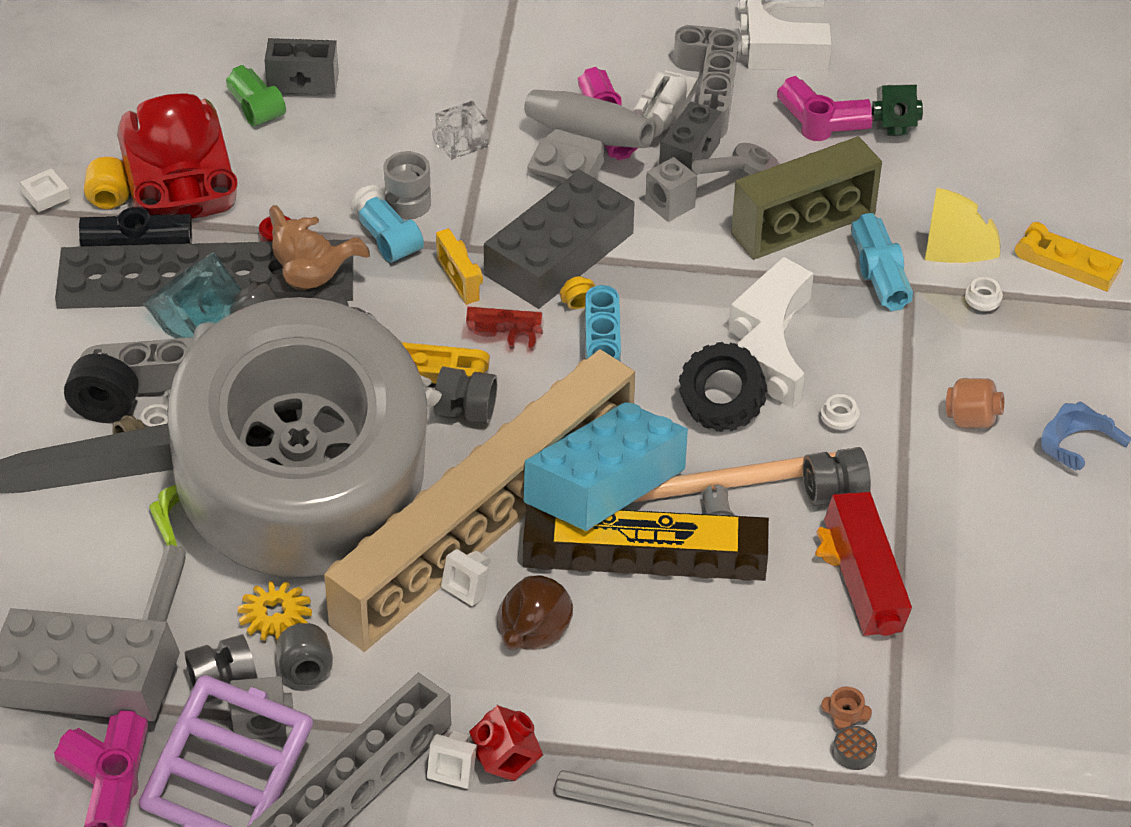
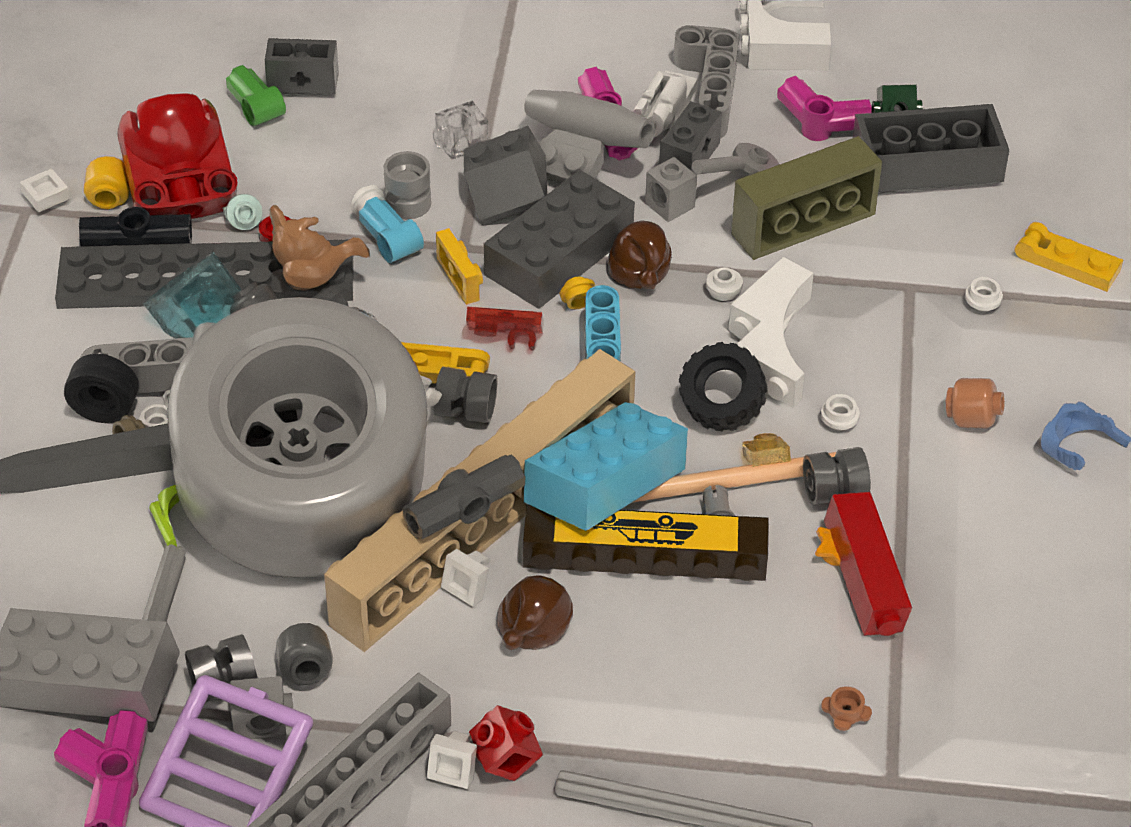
yellow gear [238,581,312,641] -> none
dark grey tile [833,726,877,770] -> none
medium azure piece [851,213,913,311] -> none
light yellow brick [925,188,1001,263] -> none
none -> light aqua plate [223,194,262,230]
none -> dark grey piece [403,454,525,539]
none -> dark grey slope [463,126,547,225]
none -> reddish brown piece [608,220,672,290]
none -> white plate [706,268,743,301]
none -> clear yellow plate [742,433,791,467]
none -> dark grey brick [853,104,1009,192]

